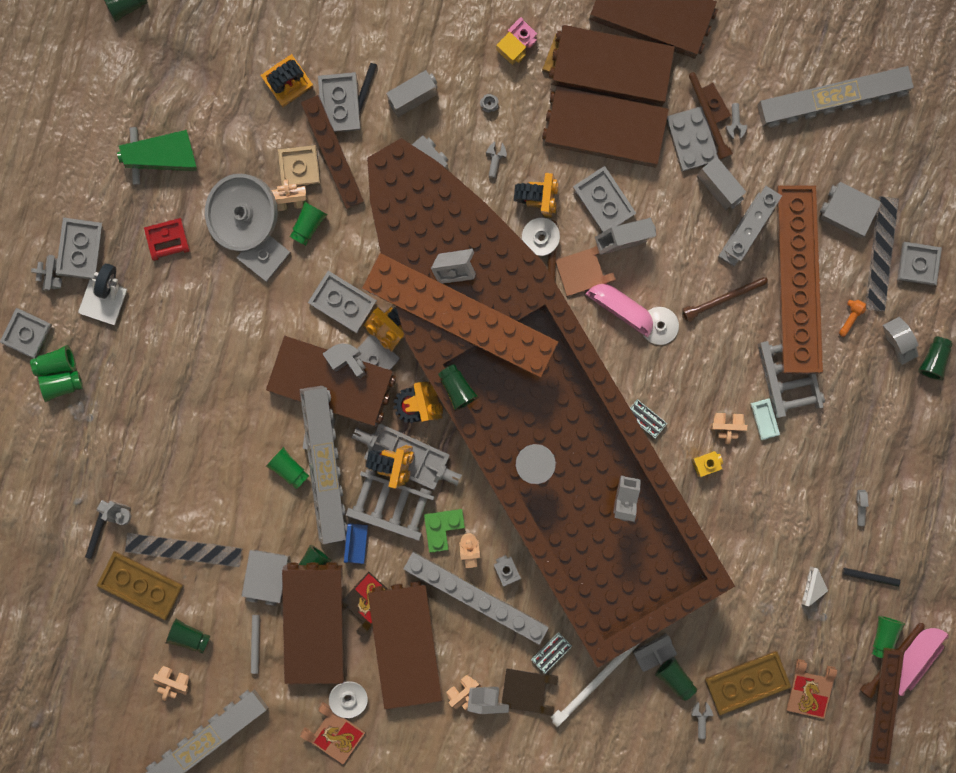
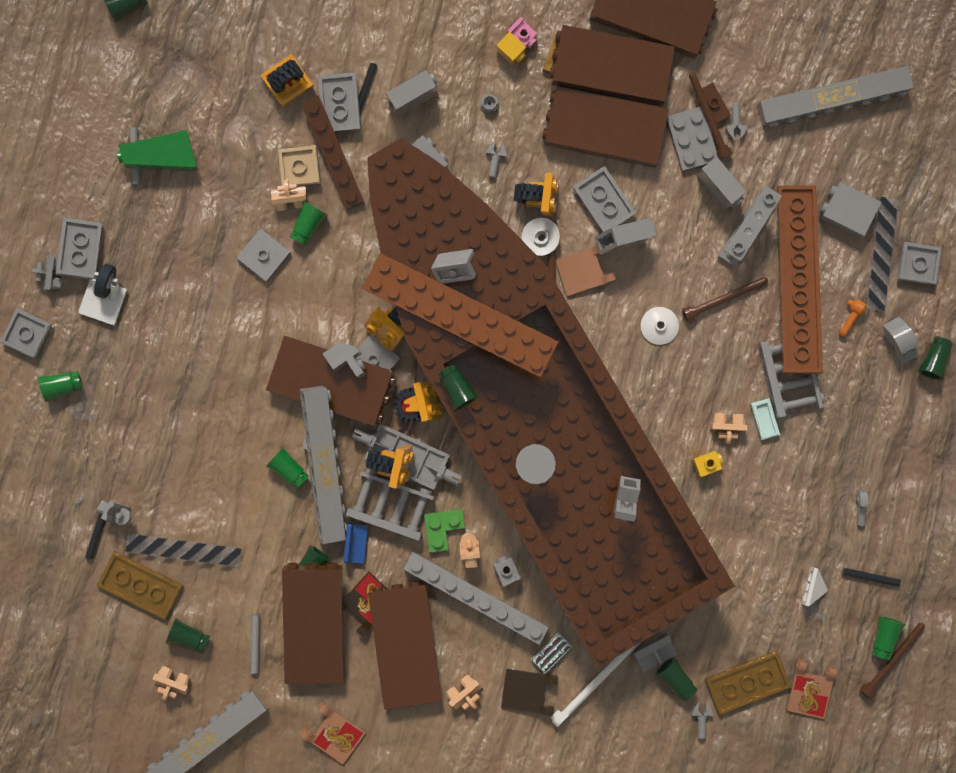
green plant [30,345,76,377] -> none
red plate [144,218,190,261] -> none
light grey dish [205,174,278,251] -> none
light grey brick [242,550,290,606] -> none
light grey plate [308,271,377,333] -> none
white dish [329,682,368,718] -> none
light grey panel [468,686,509,714] -> none
bright pink brick [585,284,653,338] -> none
tile [630,399,667,438] -> none
reddish brown plate [868,648,904,764] -> none
bright pink brick [899,628,949,696] -> none

